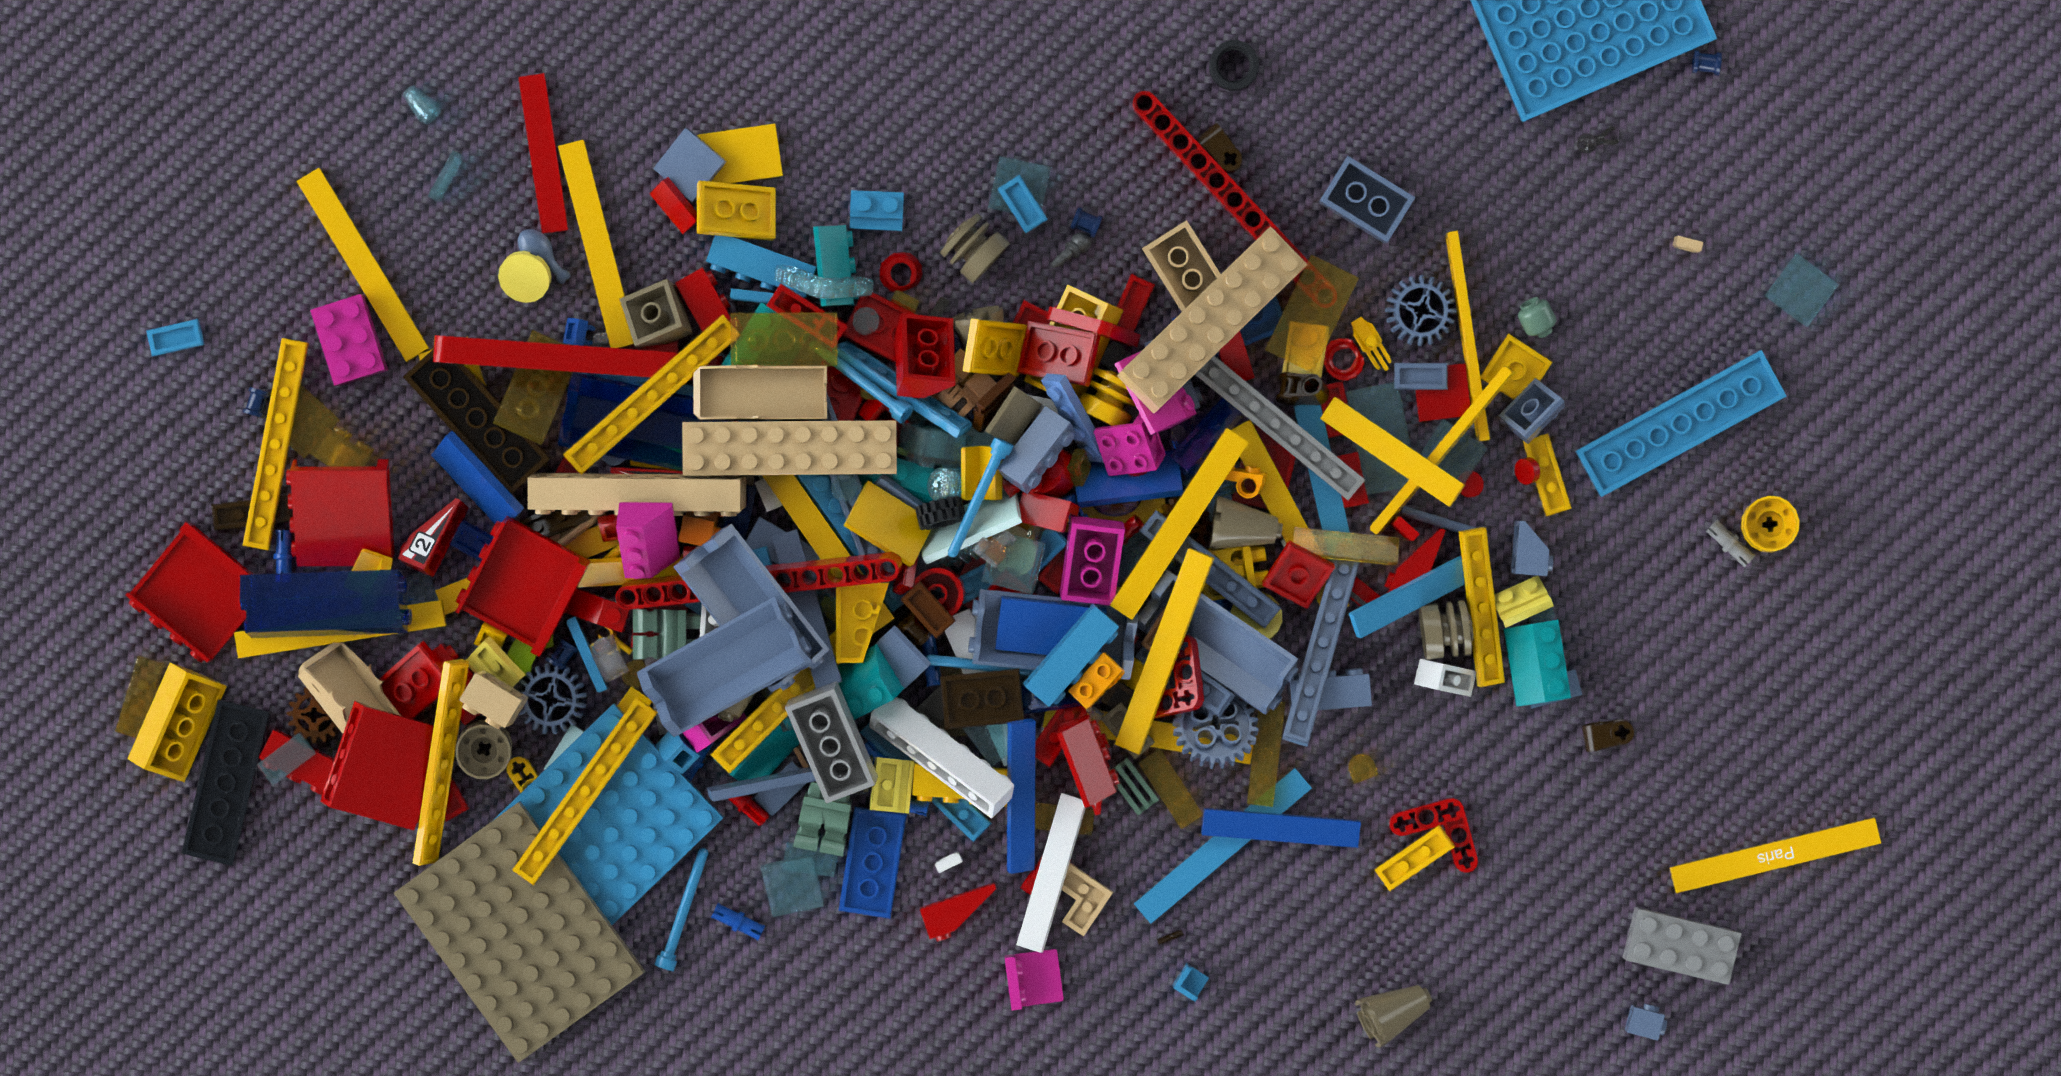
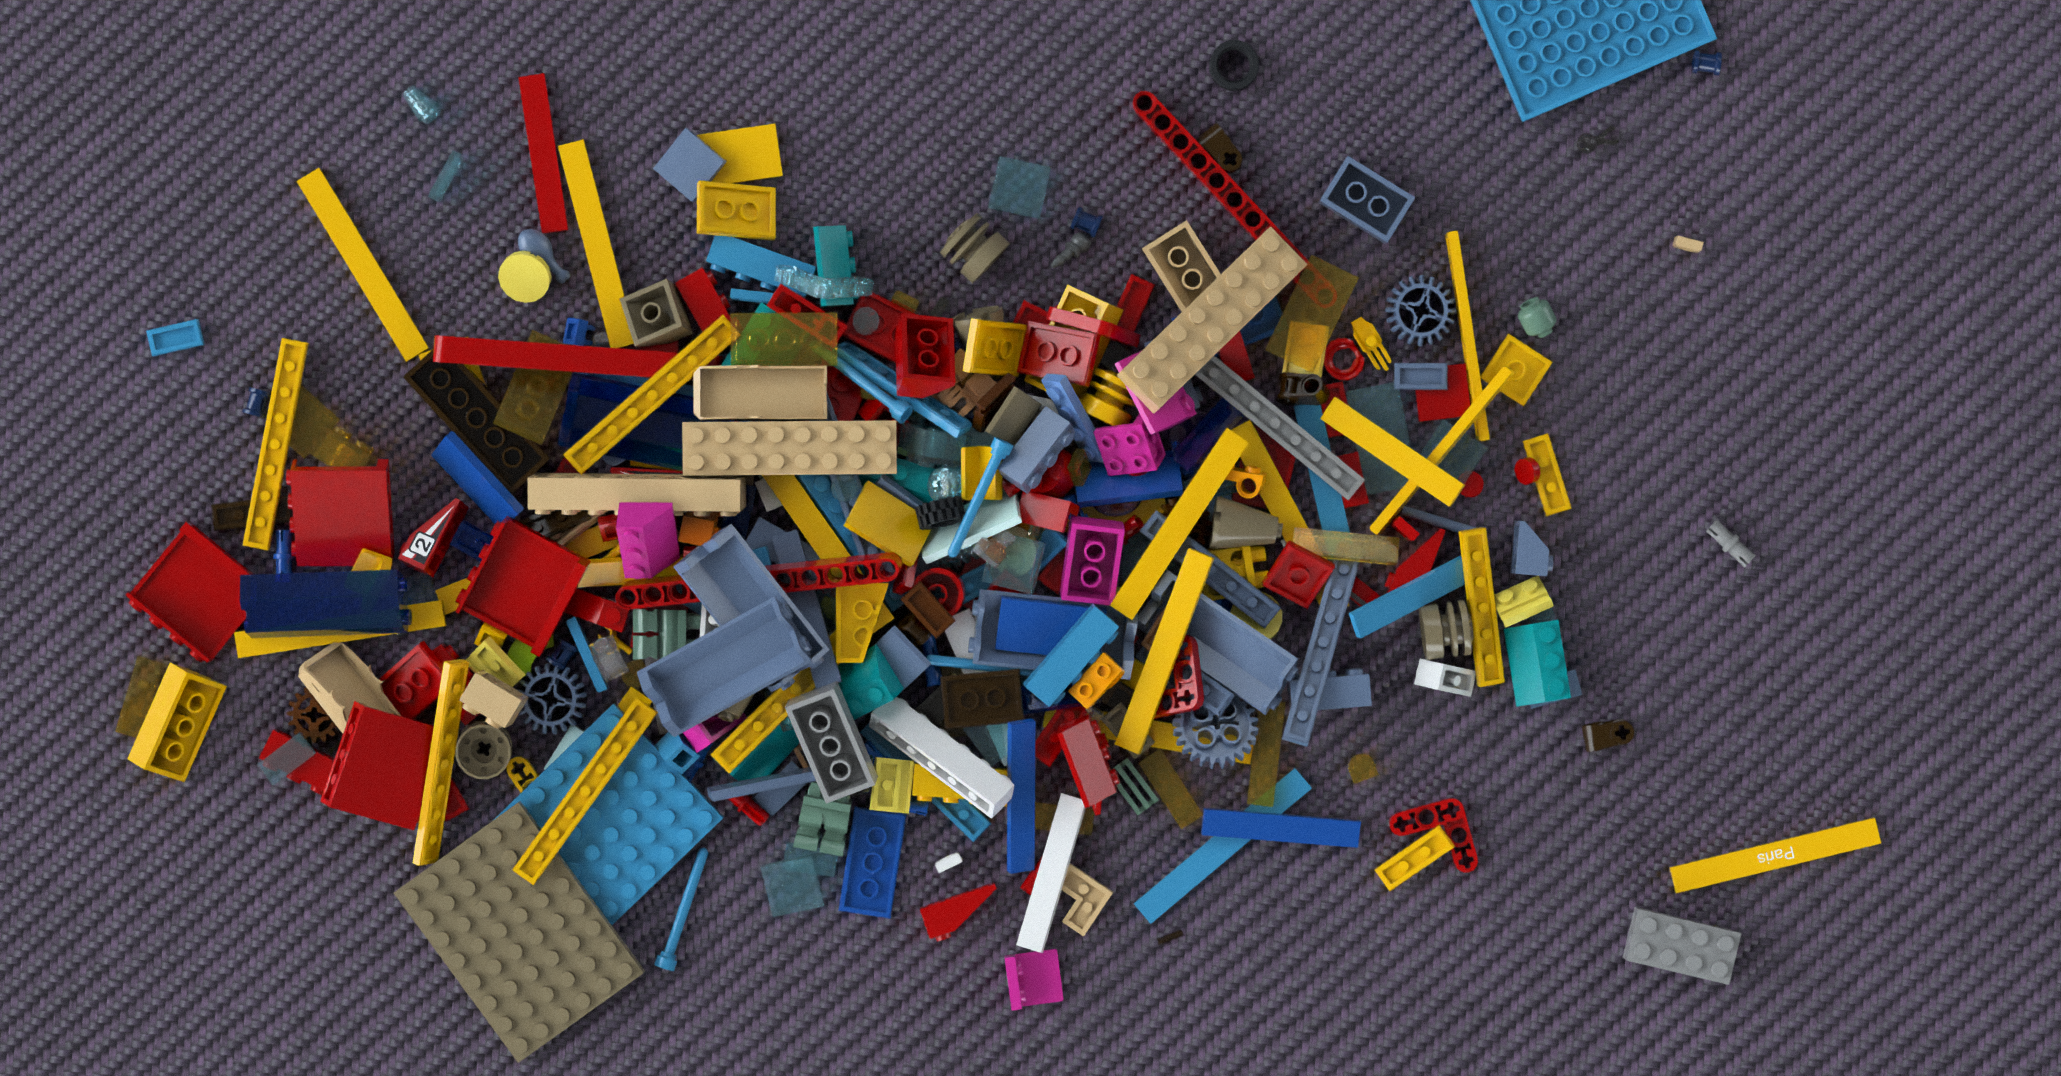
black plate [181,699,271,866] -> none
dark pink brick [310,294,388,386] -> none
red tile [649,177,697,234] -> none
blue pin [711,903,765,941] -> none
dark azure plate [849,190,904,231] -> none
red piece [879,252,923,293] -> none
dark azure tile [997,175,1048,234] -> none
dark azure panel [1173,963,1209,1002] -> none
dark tan cone [1355,985,1432,1048] -> none
sand blue slope [1498,378,1565,444] -> none
dark azure plate [1575,350,1786,497] -> none
sand blue brick [1624,1003,1667,1041] -> none
yellow wheel [1741,496,1800,553] -> none
clear light blue tile [1764,253,1839,327] -> none

